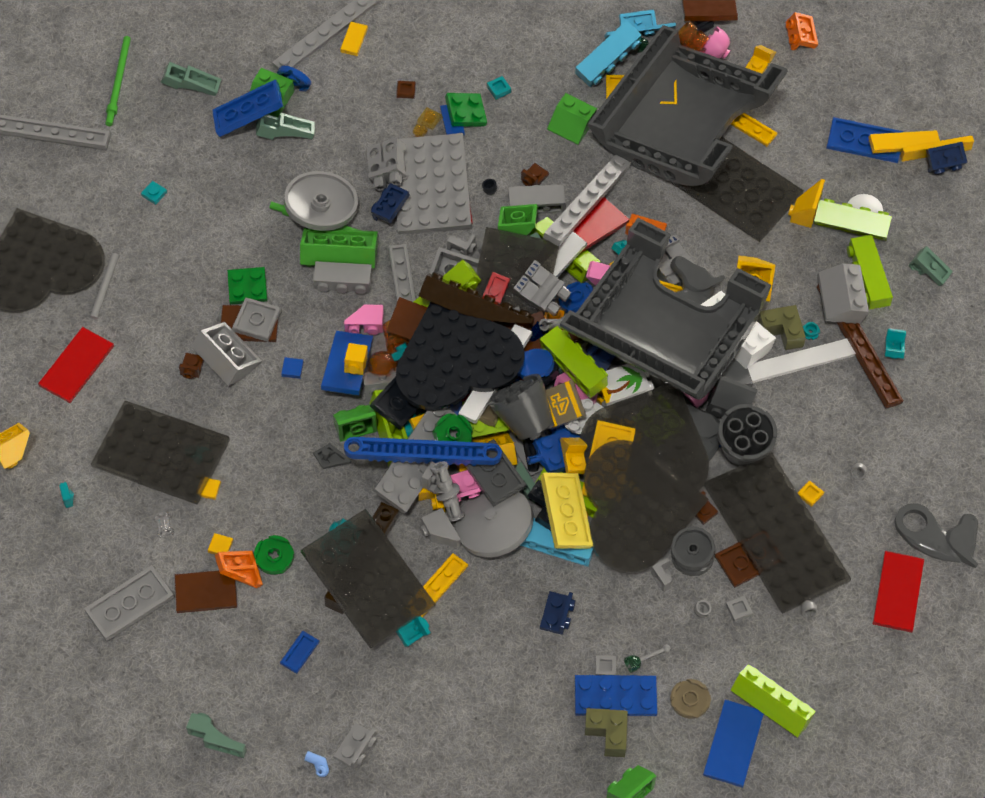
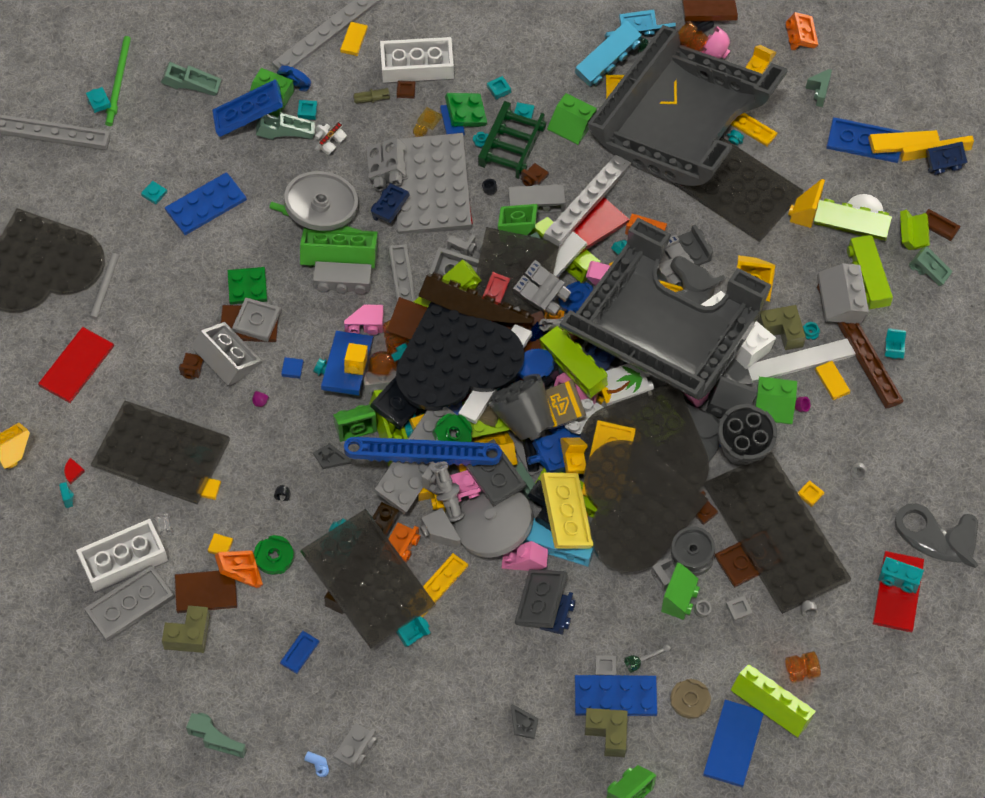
none -> red tile [64,458,85,485]
none -> white brick [76,519,168,593]
none -> teal bracket [86,87,111,113]
none -> olive brick [162,605,210,653]
none -> blue plate [165,172,247,236]
none -> magenta hinge [252,391,269,407]
none -> black hinge [274,485,290,501]
none -> teal plate [297,100,317,120]
none -> teal plate [313,358,327,376]
none -> white hips [315,122,347,155]
none -> olive axle [353,88,390,104]
none -> white brick [380,37,454,83]
none -> orange bracket [380,522,420,566]
none -> teal plate [473,132,489,148]
none -> dark green fence [478,101,547,179]
none -> bright pink slope [502,541,548,571]
none -> dark grey piece [511,704,539,739]
none -> teal plate [514,102,535,119]
none -> dark grey tile [515,569,567,628]
none -> bright green slope [661,562,700,620]
none -> dark grey bracket [677,224,713,266]
none -> teal plate [727,130,744,146]
none -> bright green slope [755,376,797,424]
none -> clear orange wheel [785,651,821,683]
none -> magenta hinge [795,396,811,412]
none -> sand green slope [806,69,832,107]
none -> yellow tile [815,361,850,400]
none -> teal bracket [878,557,924,593]
none -> lime panel [900,209,930,250]
none -> reddish brown tile [926,209,961,241]

